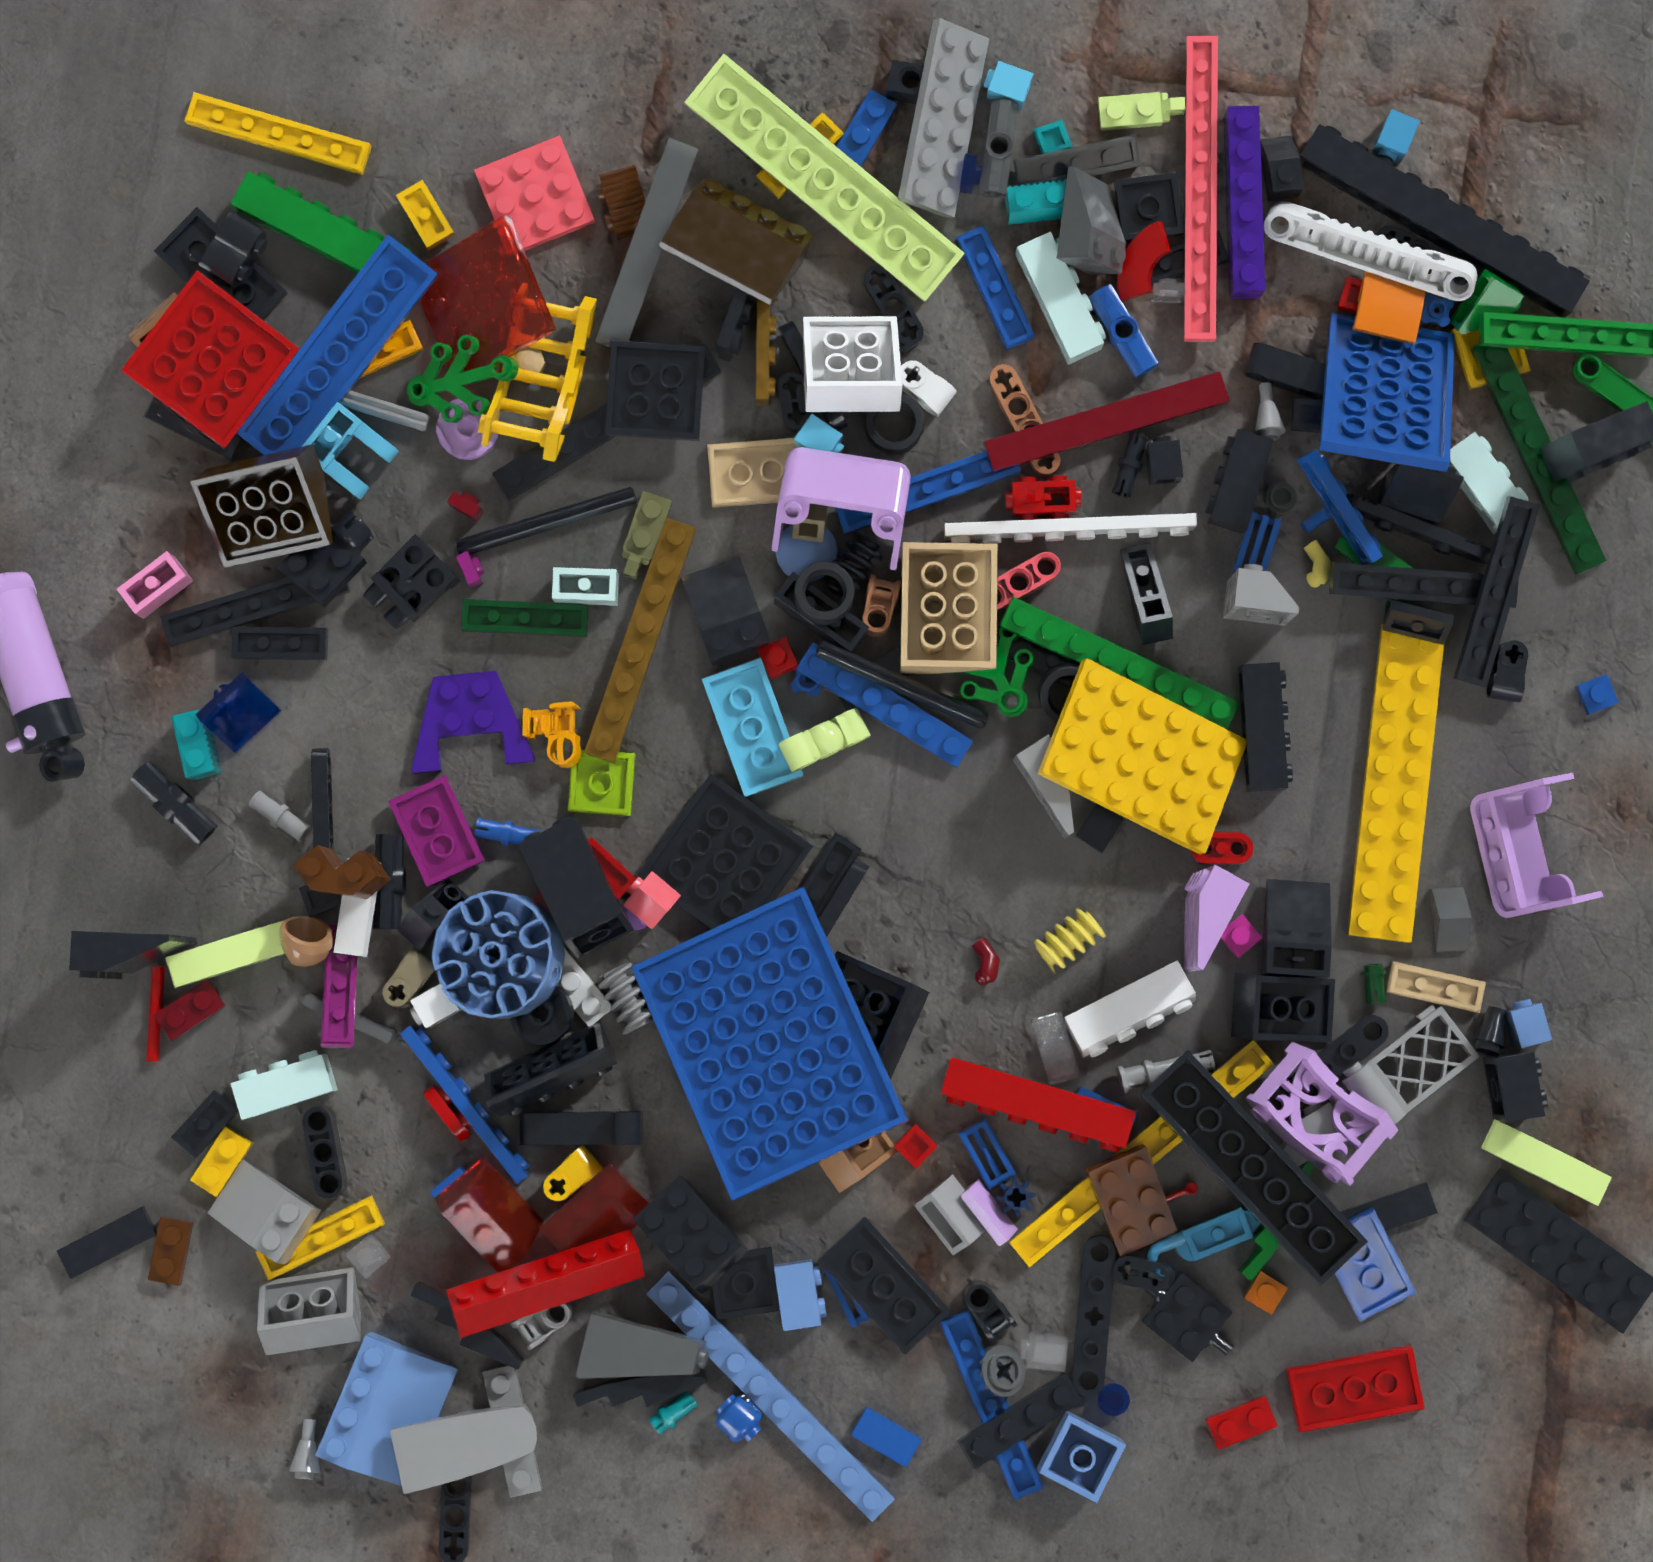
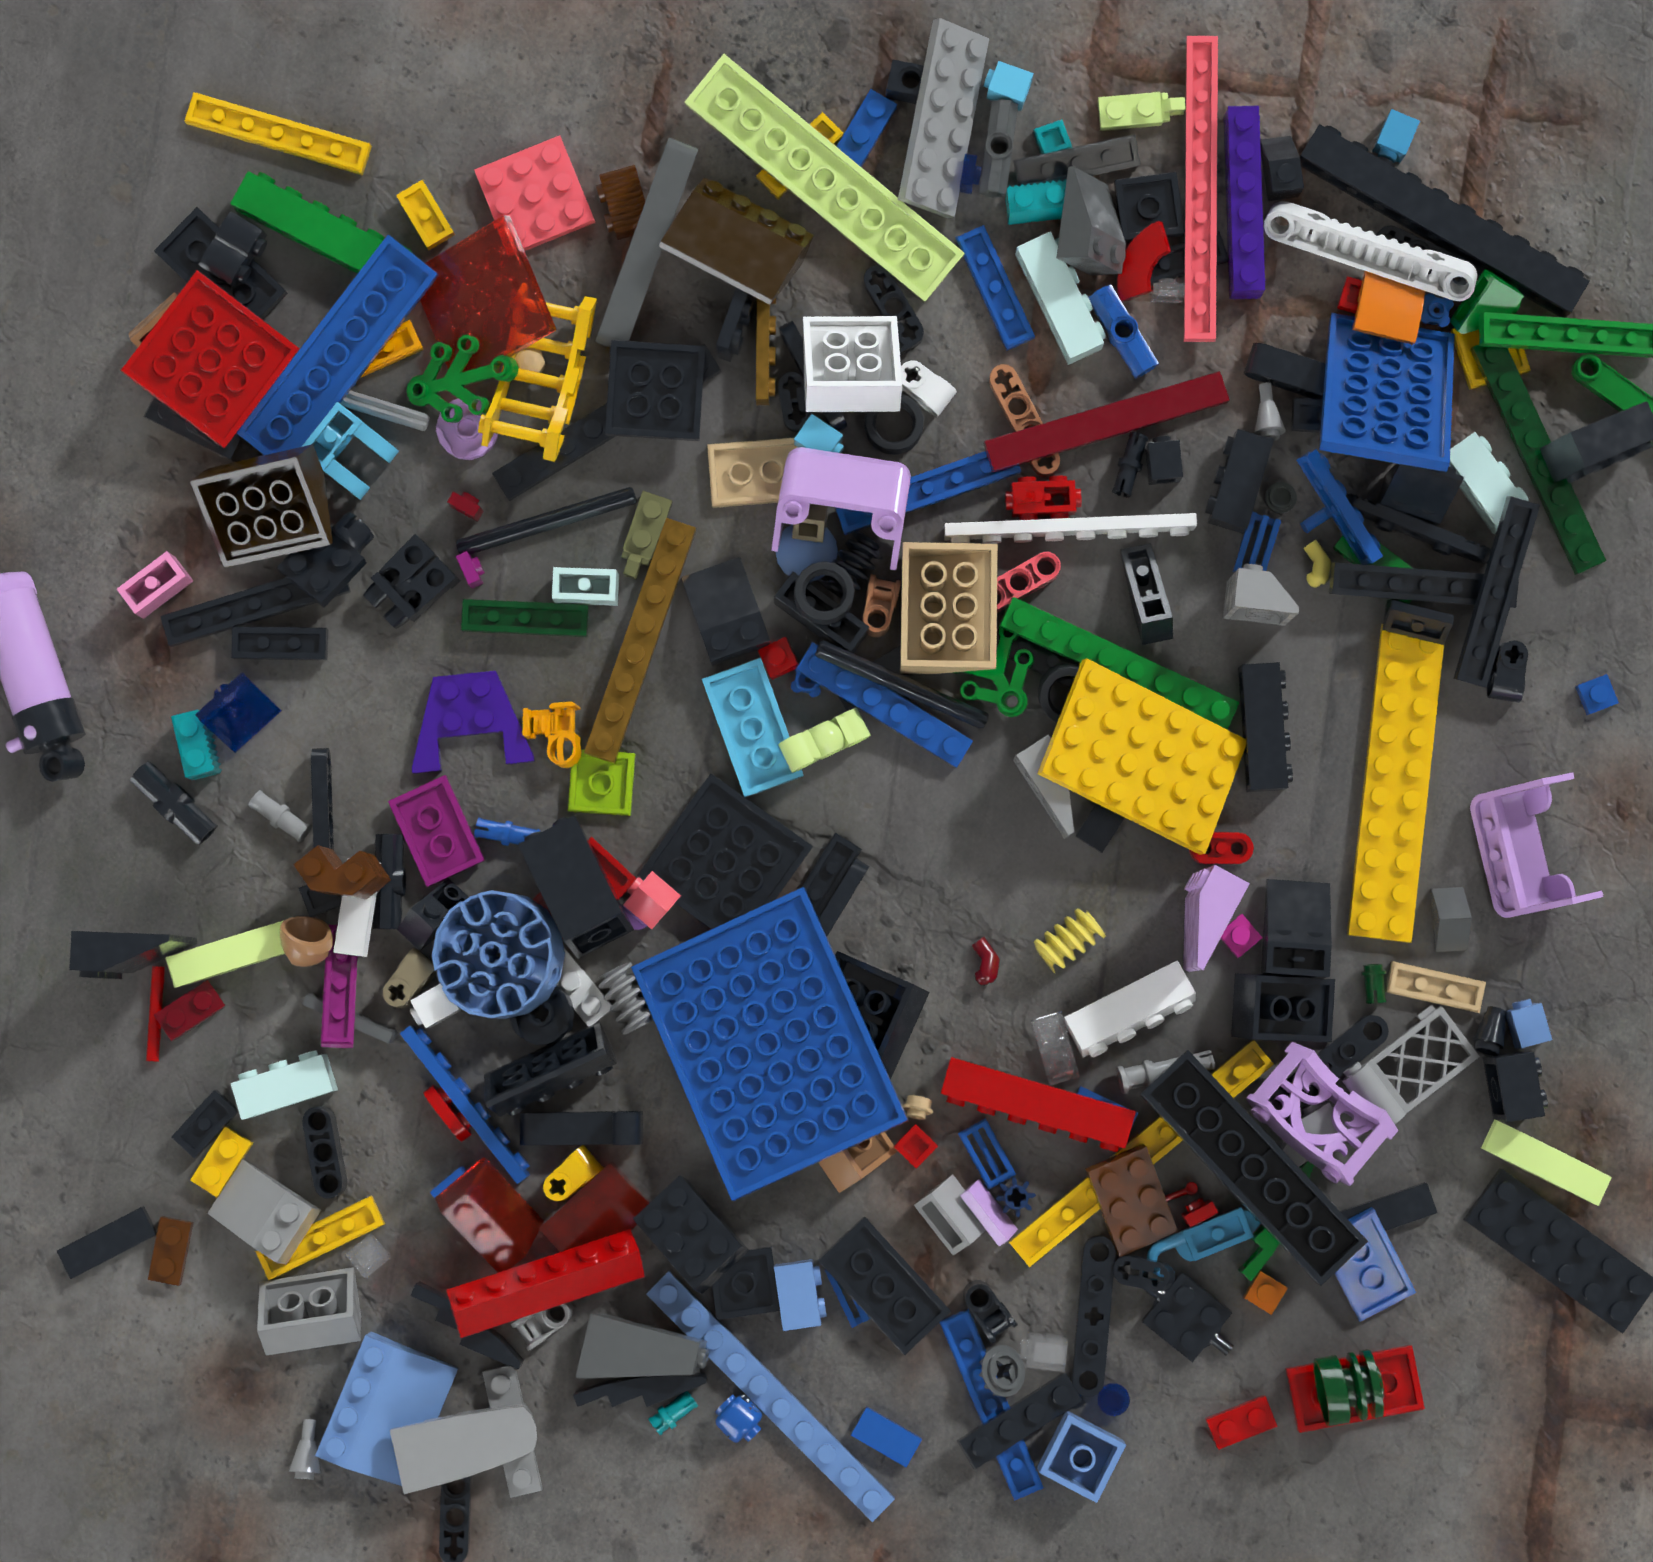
none -> tan plate [902,1095,933,1120]
none -> red plate [1181,1198,1218,1228]
none -> dark green wheel [1313,1349,1384,1426]

